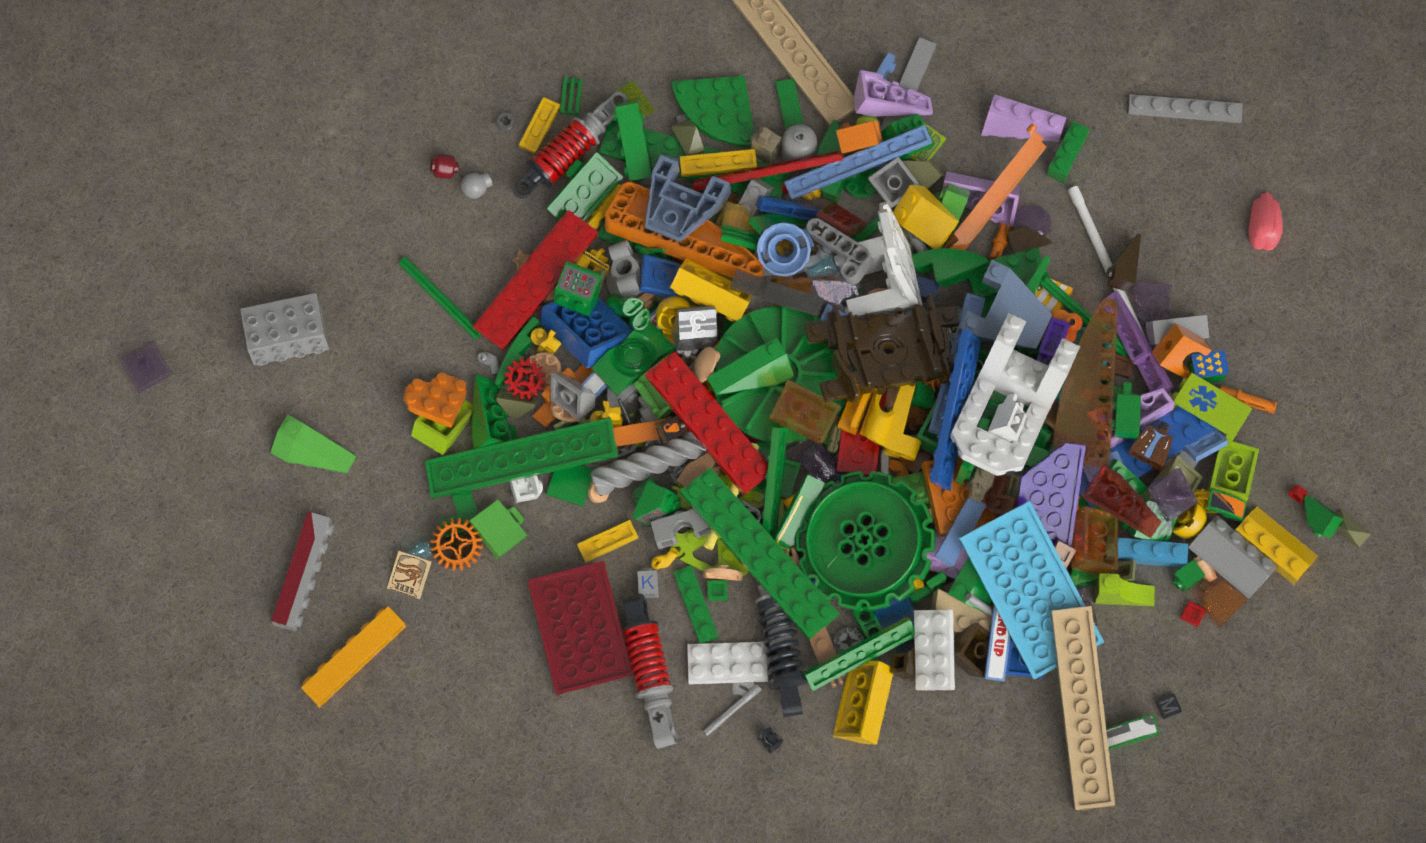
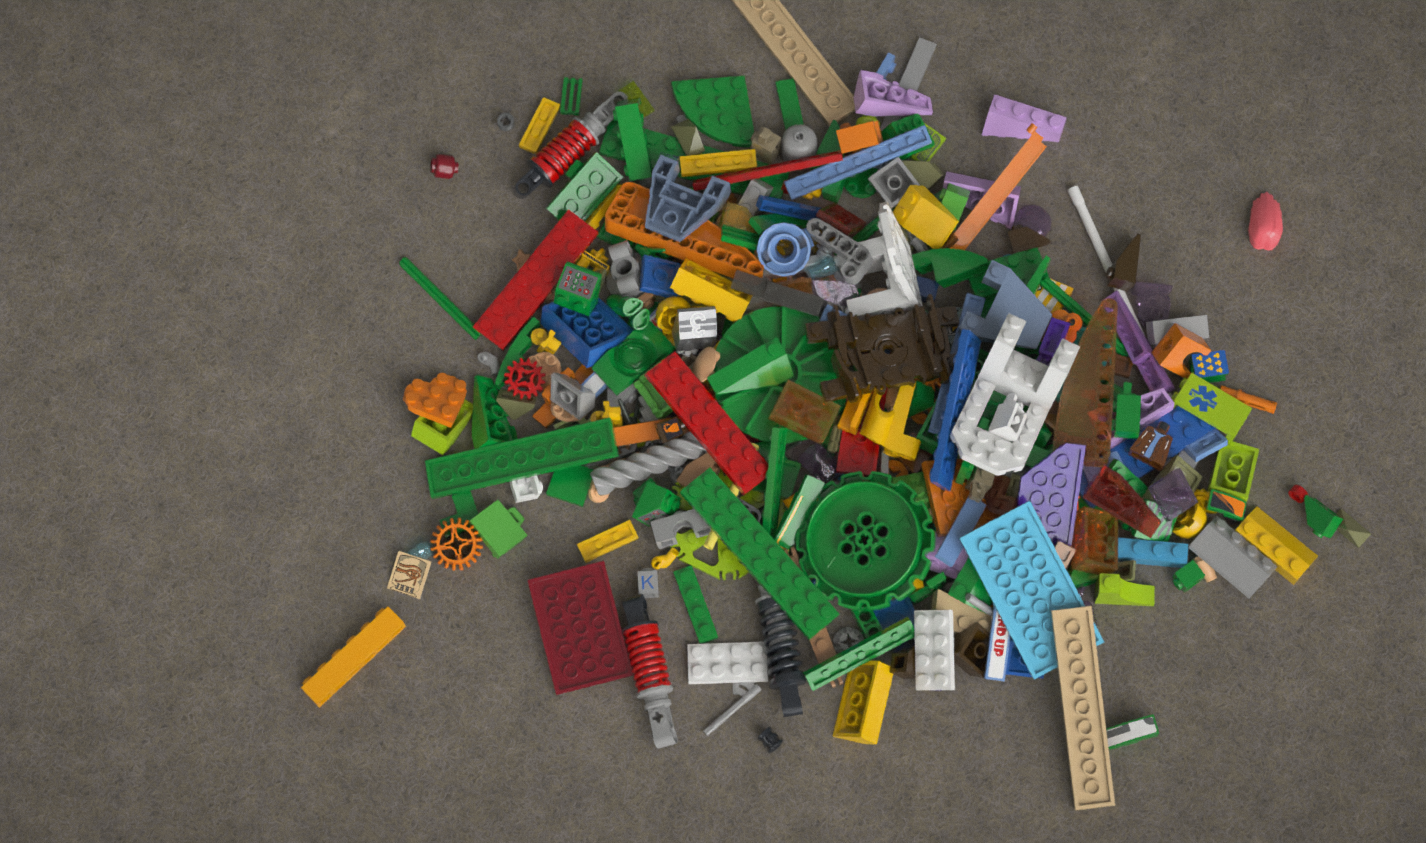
clear purple tile [120,342,173,394] -> none
light grey brick [240,293,329,366] -> none
bright green wedge [270,415,356,473] -> none
brick [271,512,334,632] -> none
light grey piece [461,172,493,199] -> none
light nougat plate [703,565,743,581] -> none
green plate [707,580,728,602] -> none
reddish brown plate [903,405,928,435] -> none
orange pin [989,223,1011,260] -> none
green arch [1047,121,1090,184] -> none
light grey plate [1128,94,1243,123] -> none
black tile [1155,693,1182,720] -> none
red tile [1180,601,1207,627] -> none
clear orange torso [1198,579,1248,628] -> none

